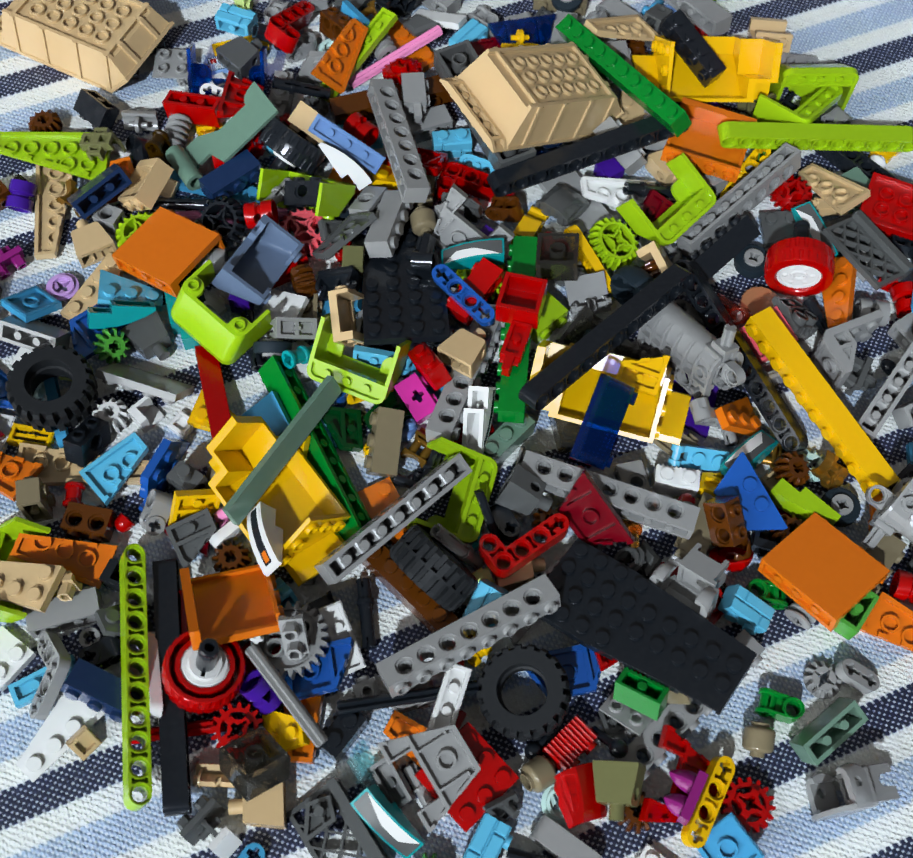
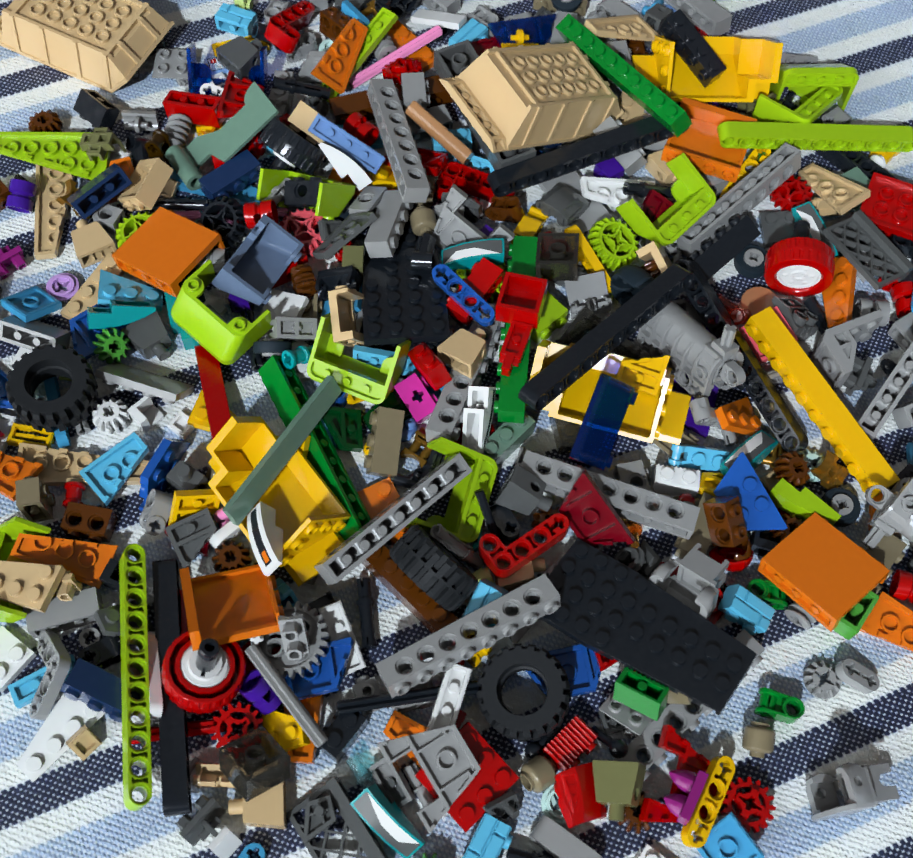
black brick [62,415,112,467] -> none
red hinge [114,512,135,533] -> none
dark azure tile [241,391,291,436] -> none
dark grey piece [403,14,439,37] -> none
tan panel [747,17,793,53] -> none
sand green brick [788,697,869,766] -> none
none -> medium nougat brick [405,100,474,165]

